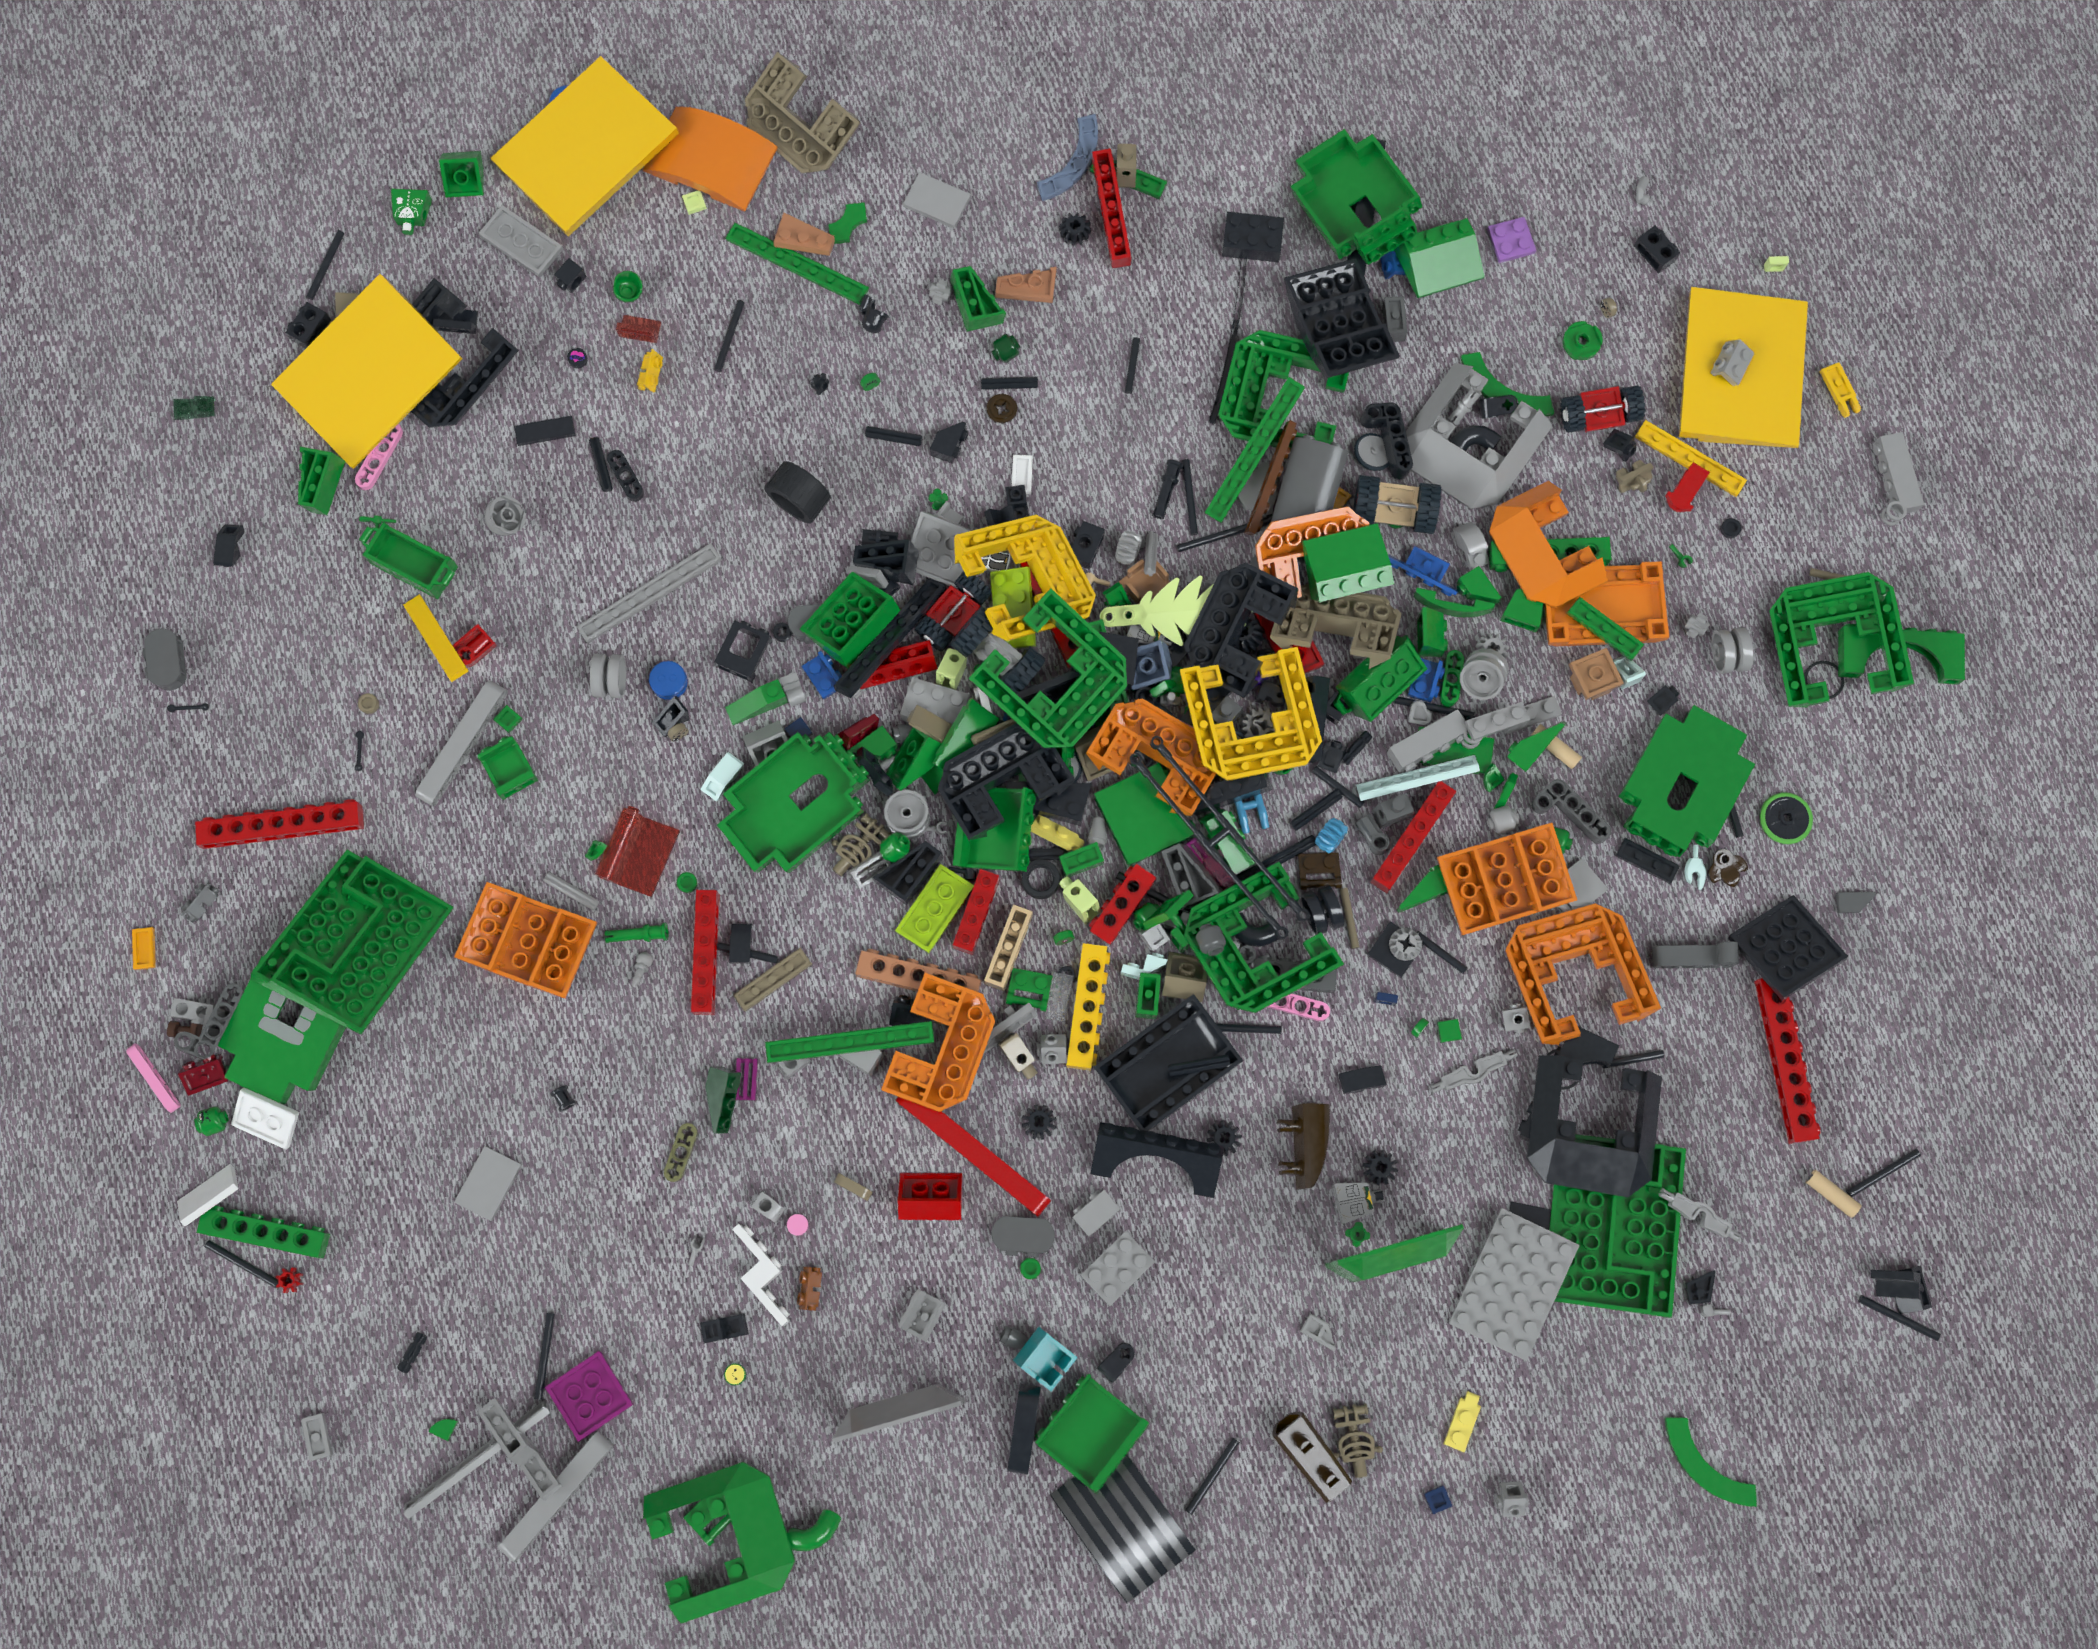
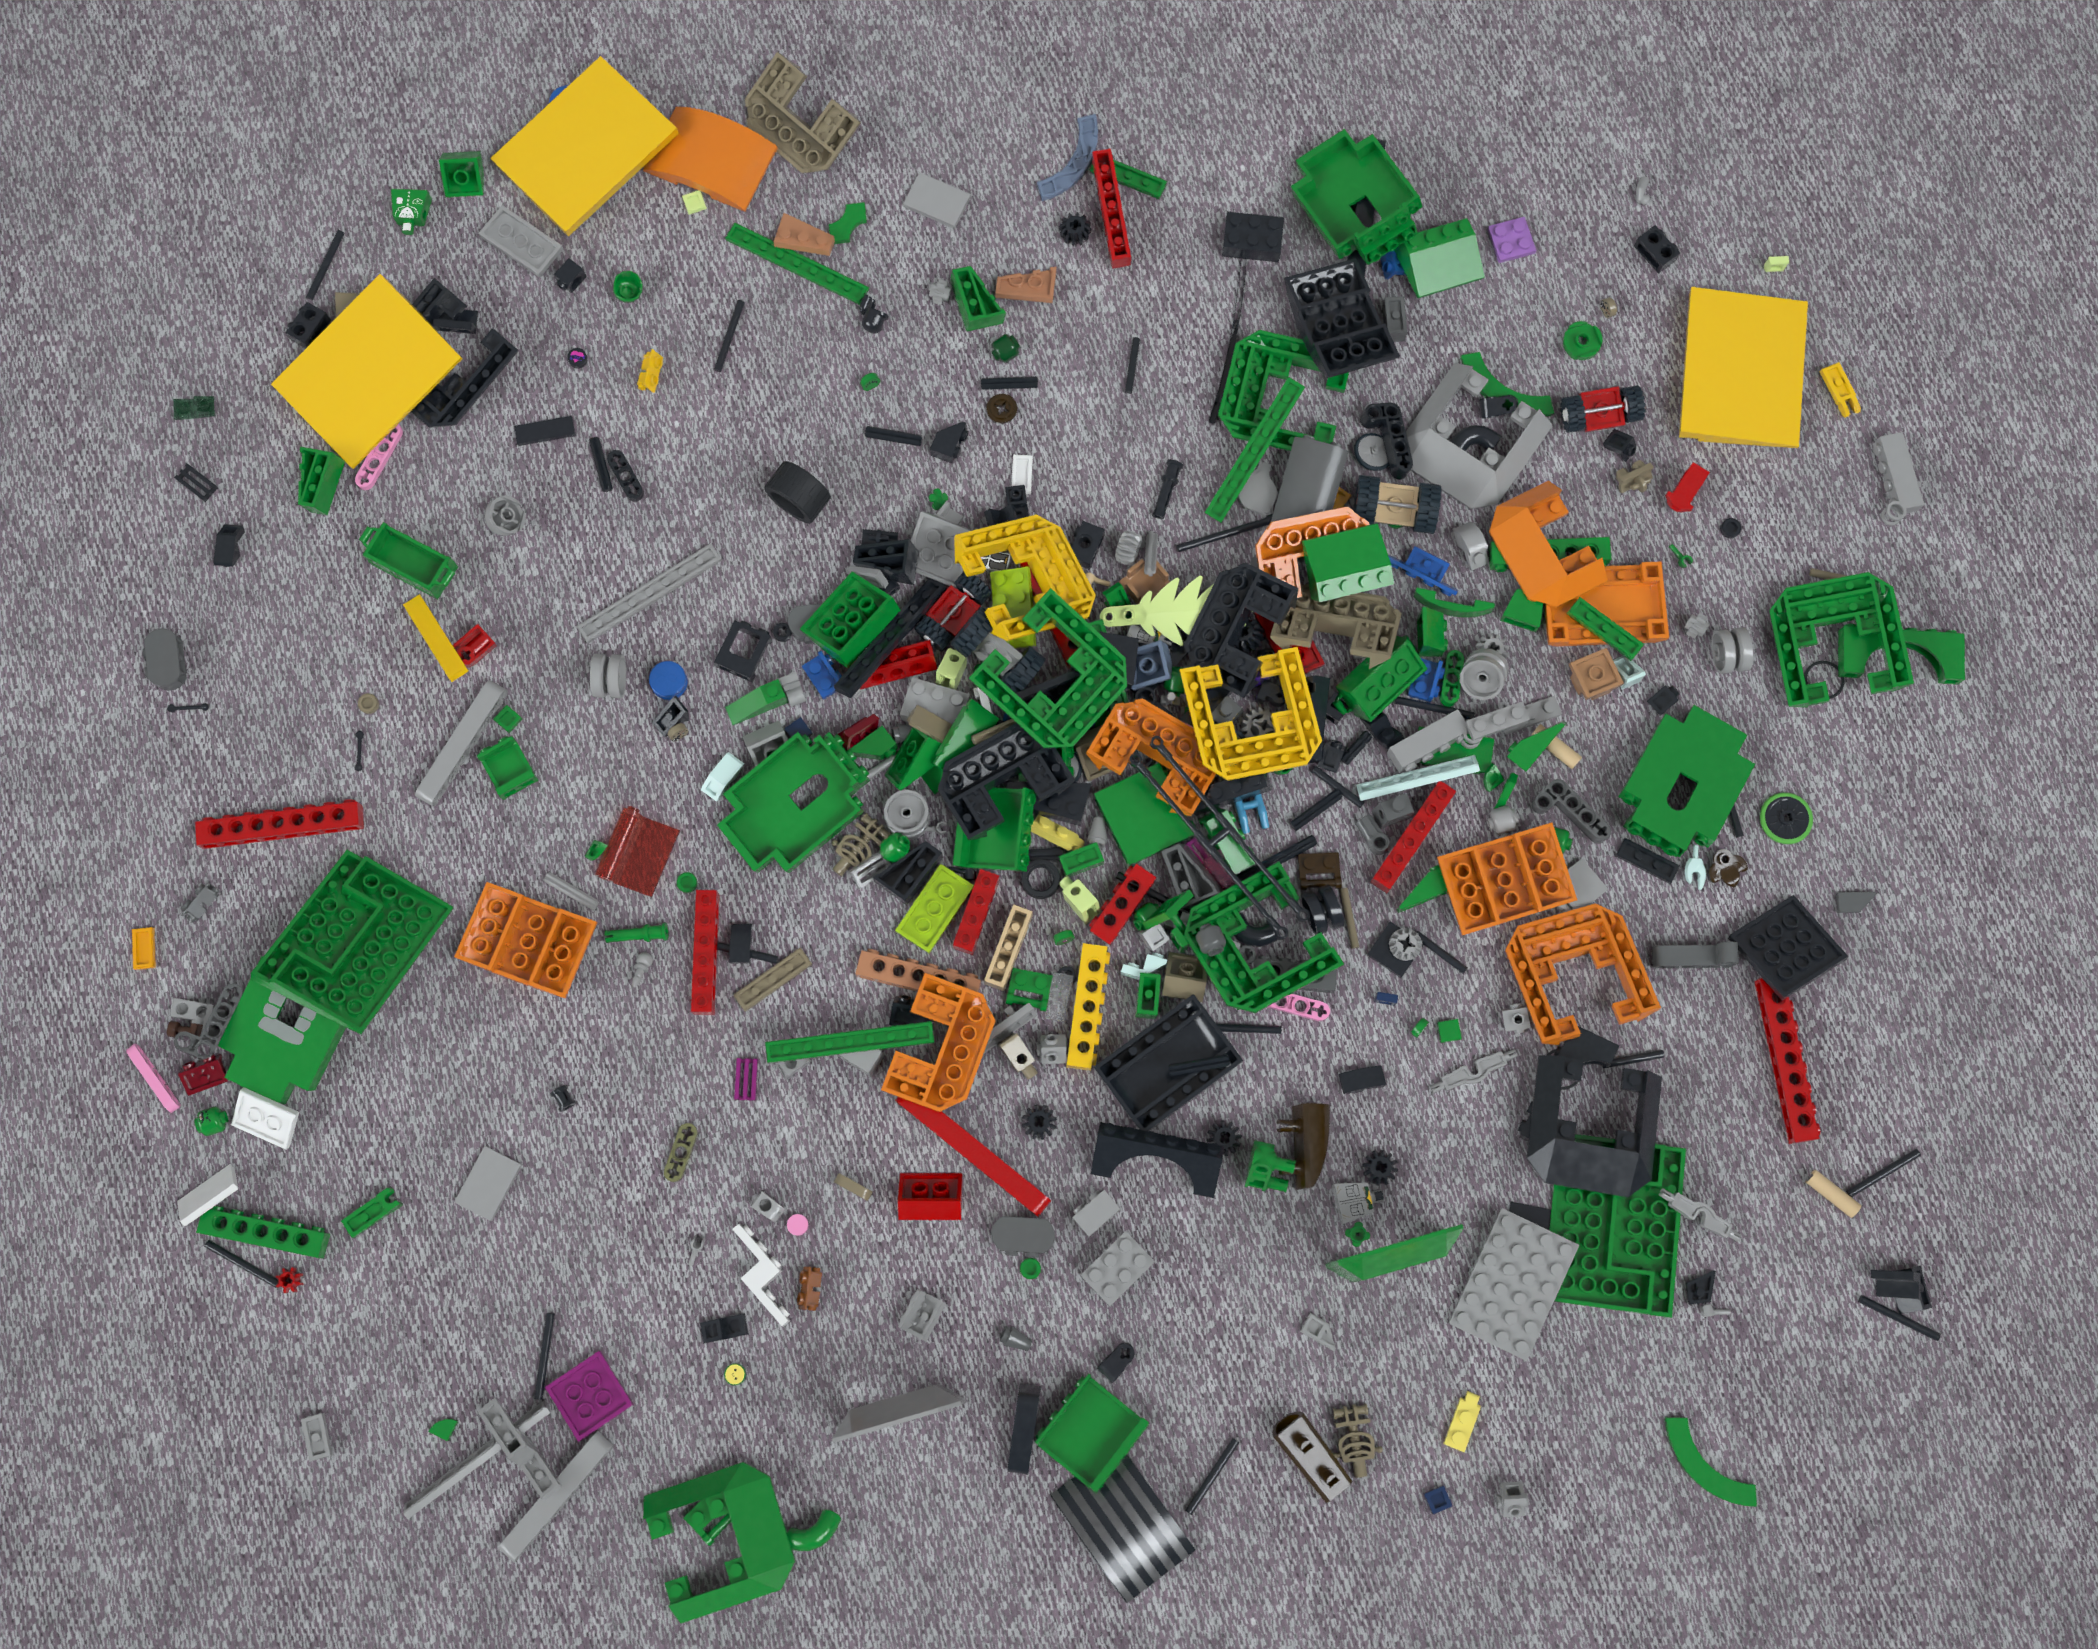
green piece [359,516,396,528] -> none
black axle [397,1332,427,1373] -> none
clear red panel [616,315,661,344] -> none
dark green slope [705,1067,741,1134] -> none
black plate [811,373,830,395] -> none
black tile [857,746,893,796] -> none
teal piece [1013,1327,1078,1392] -> none
dark tan torso [1116,144,1136,188] -> none
green tile [1150,679,1177,697] -> none
black bar [1182,459,1198,536] -> none
reddish brown plate [1244,420,1297,536] -> none
dark azure gear [1315,818,1348,853] -> none
light grey tile [1408,700,1432,725] -> none
light grey pin [1448,387,1482,425] -> none
green slope [1456,566,1502,605] -> none
yellow tile [1635,420,1747,497] -> none
light grey bracket [1711,339,1754,386] -> none
none -> black tile [174,463,218,502]
none -> green plate [341,1187,403,1238]
none -> green piece [1244,1140,1296,1193]
none -> black slope [1360,712,1404,750]

